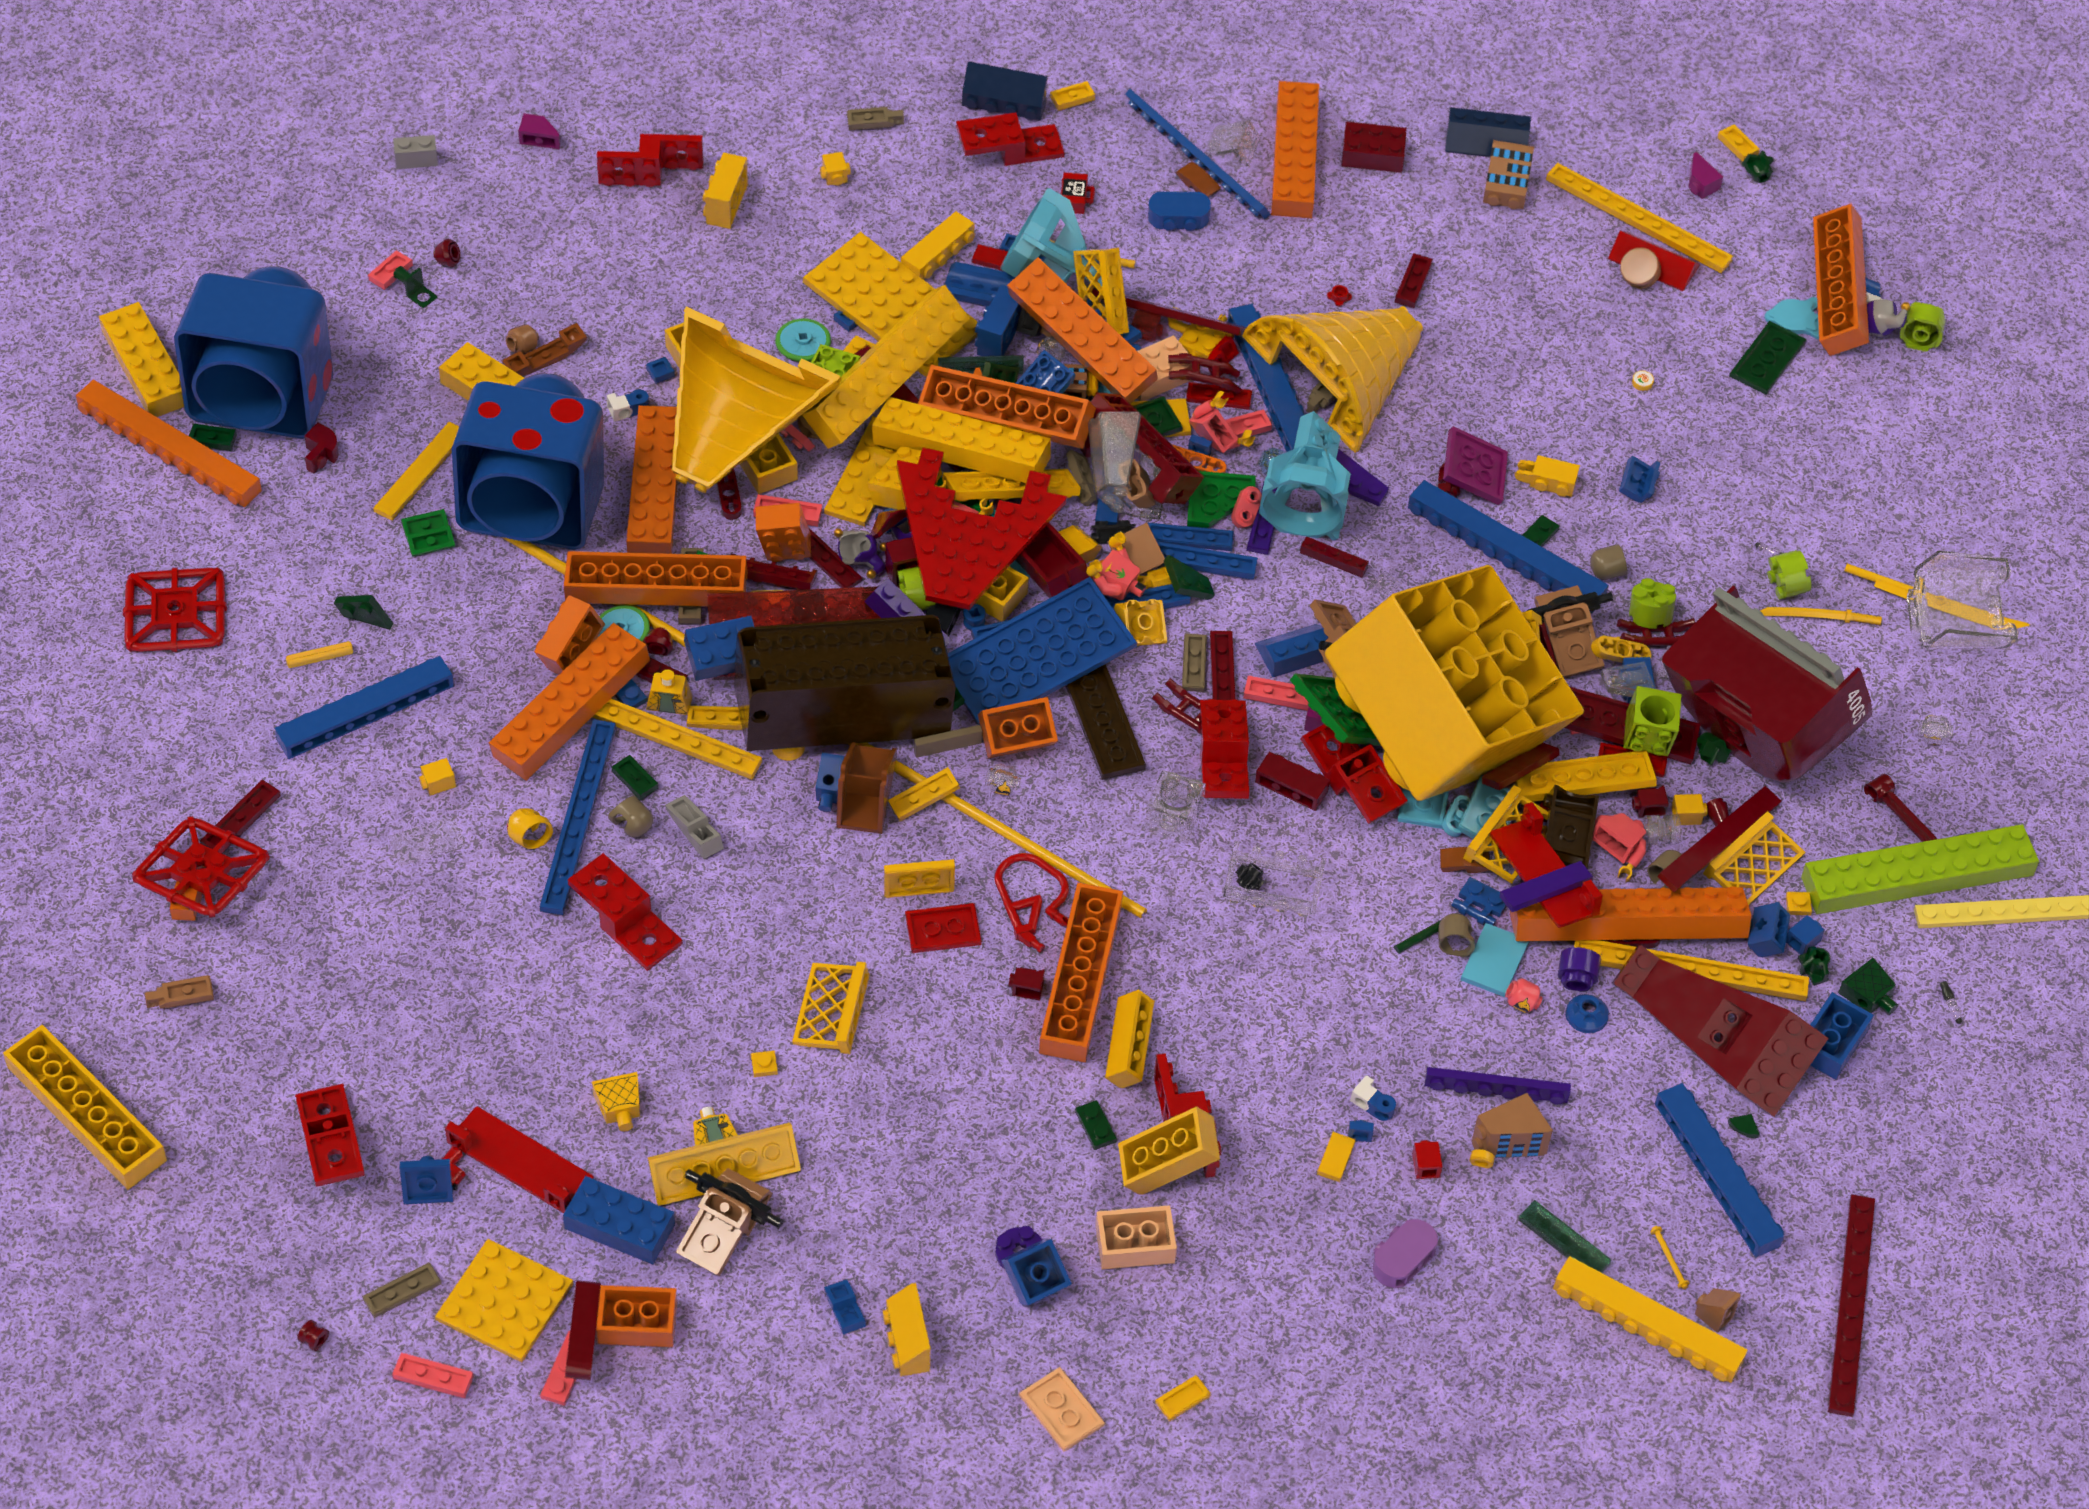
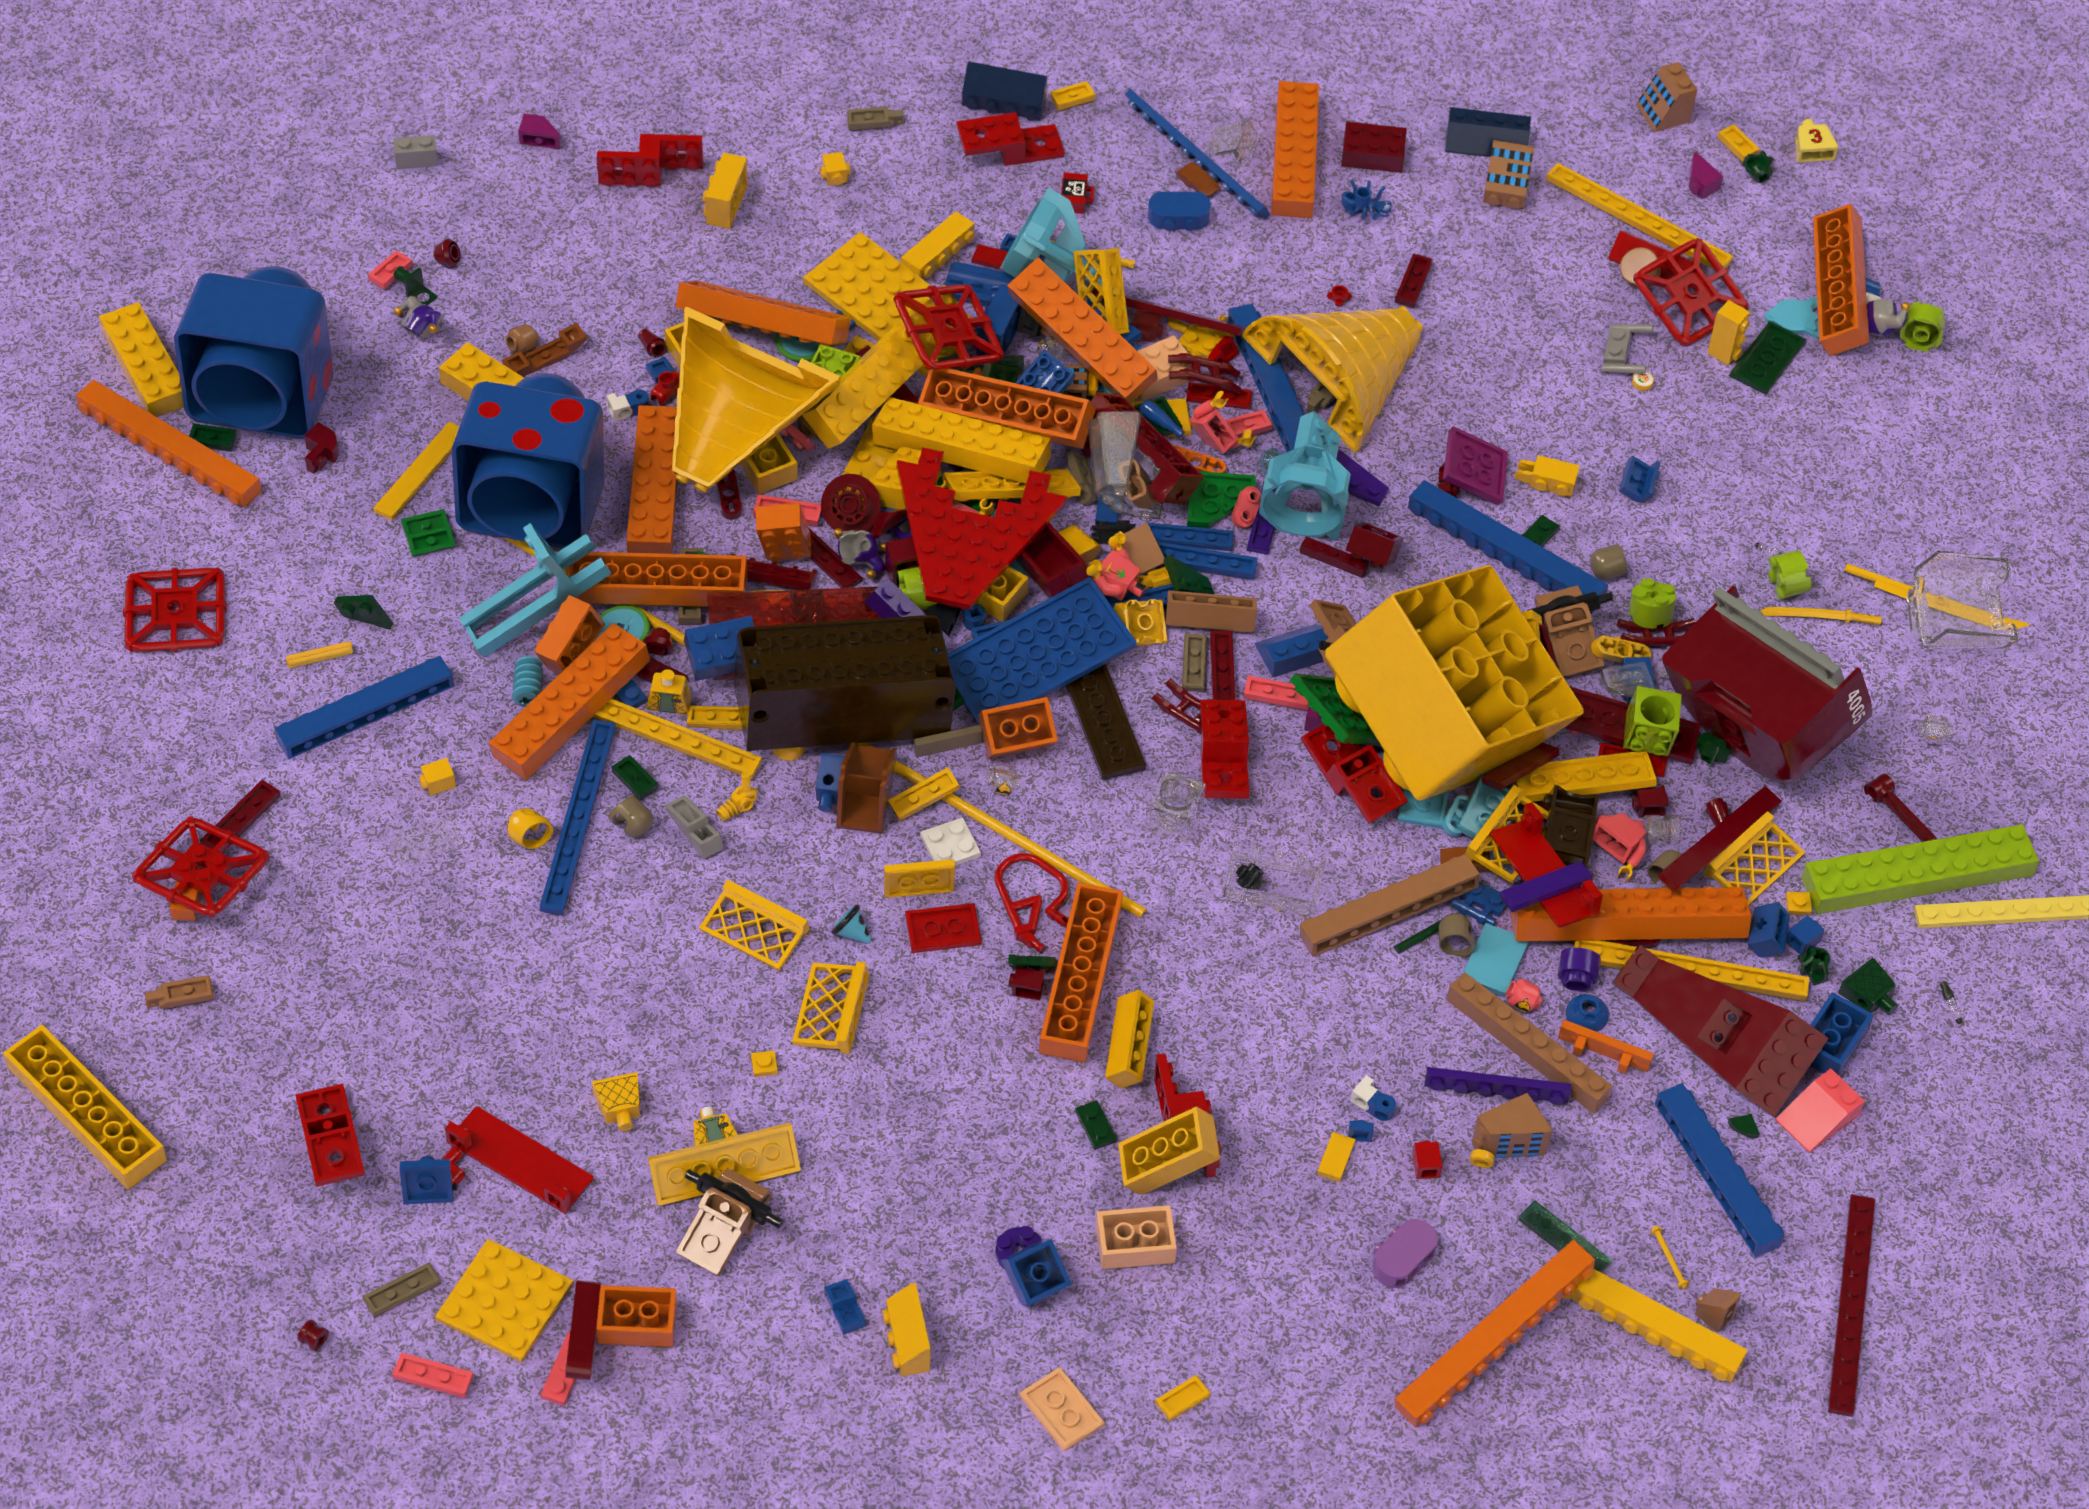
blue brick [563,1176,675,1265] -> none
red bracket [568,853,683,971] -> none
blue plate [1188,434,1212,456] -> none
dark red brick [1255,751,1330,811] -> none
yellow brick [1671,794,1707,825] -> none
none -> piece [394,296,443,338]
none -> medium azure piece [459,523,612,657]
none -> medium azure piece [512,656,543,707]
none -> dark red cone [638,329,666,357]
none -> red piece [650,371,680,406]
none -> orange brick [675,280,851,347]
none -> yellow fence [699,879,810,971]
none -> yellow piece [716,772,758,822]
none -> dark red wheel [821,474,881,531]
none -> medium azure hat [831,904,871,943]
none -> red plate [893,284,1004,370]
none -> white plate [920,817,981,865]
none -> dark green wing [1008,954,1056,972]
none -> blue piece [1140,400,1185,438]
none -> medium nougat brick [1165,590,1257,633]
none -> medium nougat brick [1300,854,1479,957]
none -> blue animal [1341,179,1392,220]
none -> dark red brick [1346,522,1404,568]
none -> orange brick [1394,1239,1595,1428]
none -> medium nougat brick [1447,972,1613,1114]
none -> orange hinge [1558,1020,1654,1074]
none -> light grey plate [1602,324,1654,373]
none -> red plate [1633,238,1749,346]
none -> medium nougat slope [1636,62,1698,132]
none -> yellow brick [1707,300,1750,365]
none -> coral slope [1775,1069,1865,1153]
none -> light yellow torso [1795,119,1838,162]

